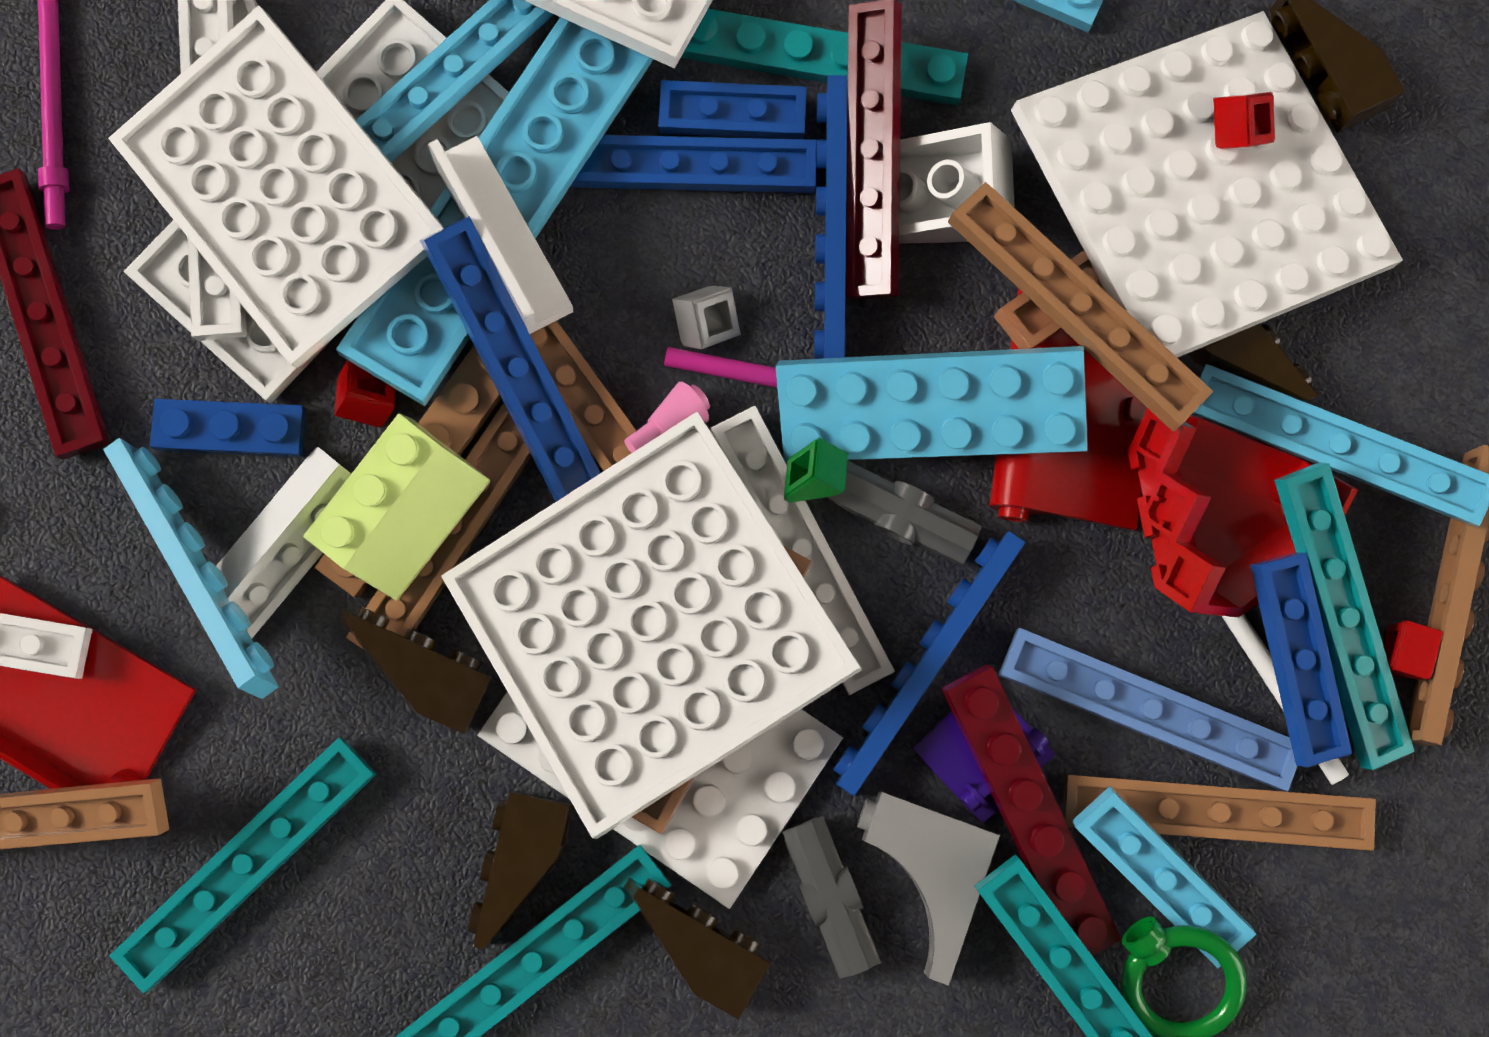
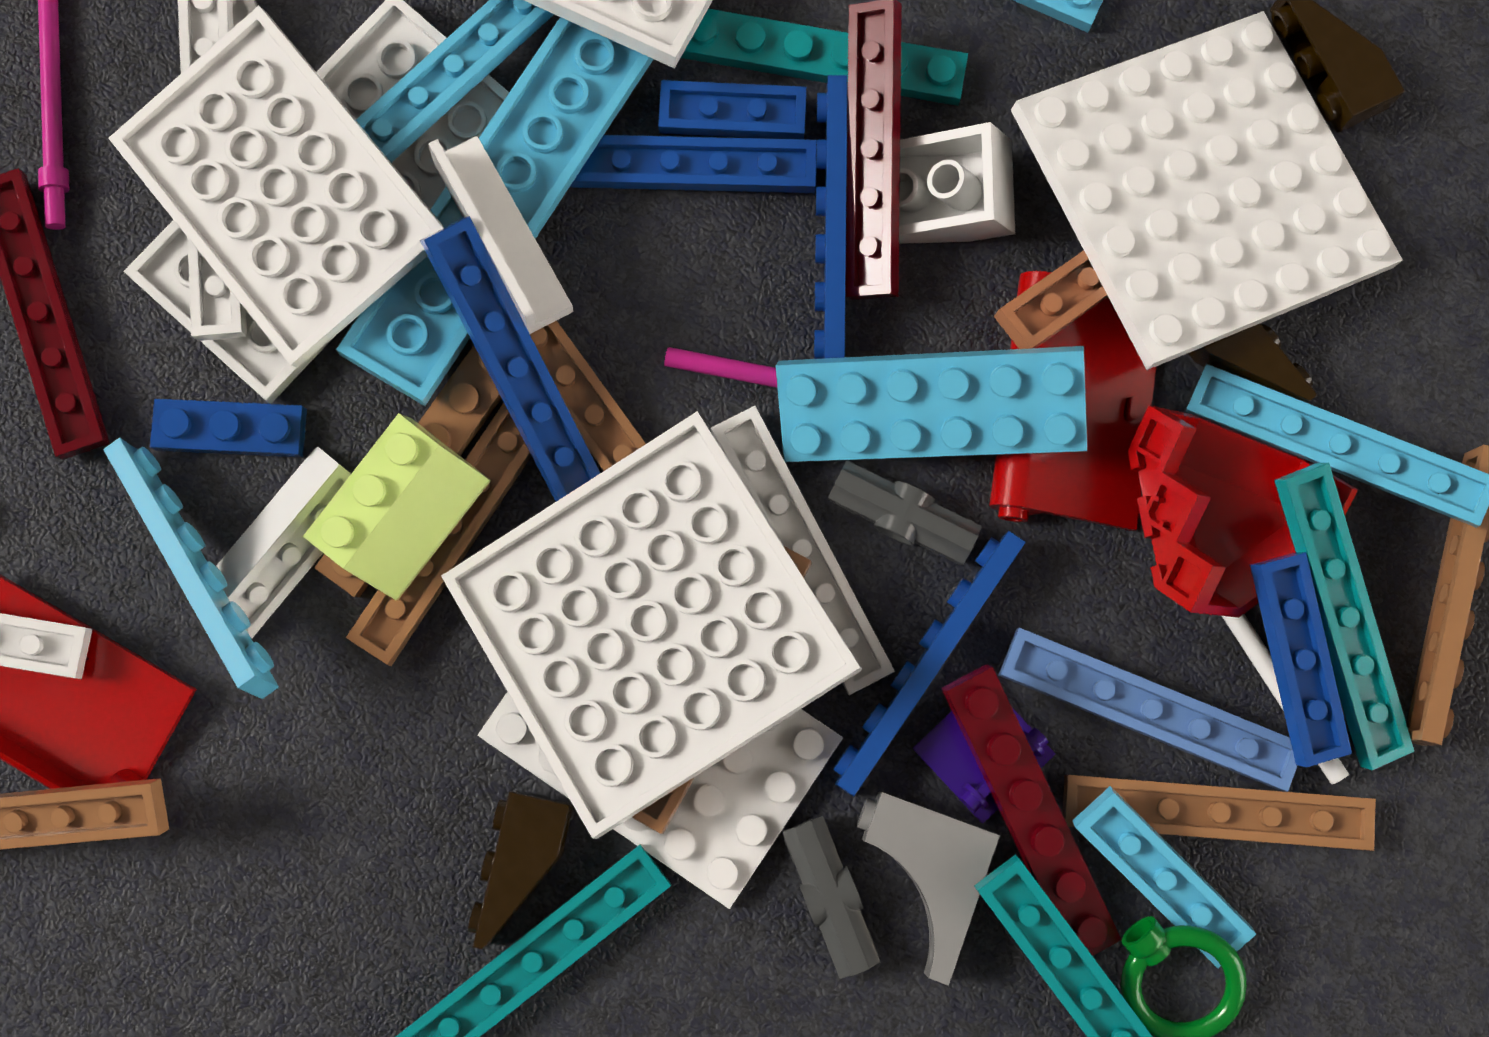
teal plate [109,737,377,994] -> none
red slope [334,360,395,427] -> none
dark brown slope [340,607,491,734] -> none
bright pink cone [624,382,710,453] -> none
dark brown slope [625,878,771,1020] -> none
light grey slope [672,286,741,349] -> none
green slope [784,437,848,503] -> none
medium nougat plate [948,182,1214,432] -> none
red slope [1213,92,1275,149] -> none
red slope [1383,620,1443,680] -> none

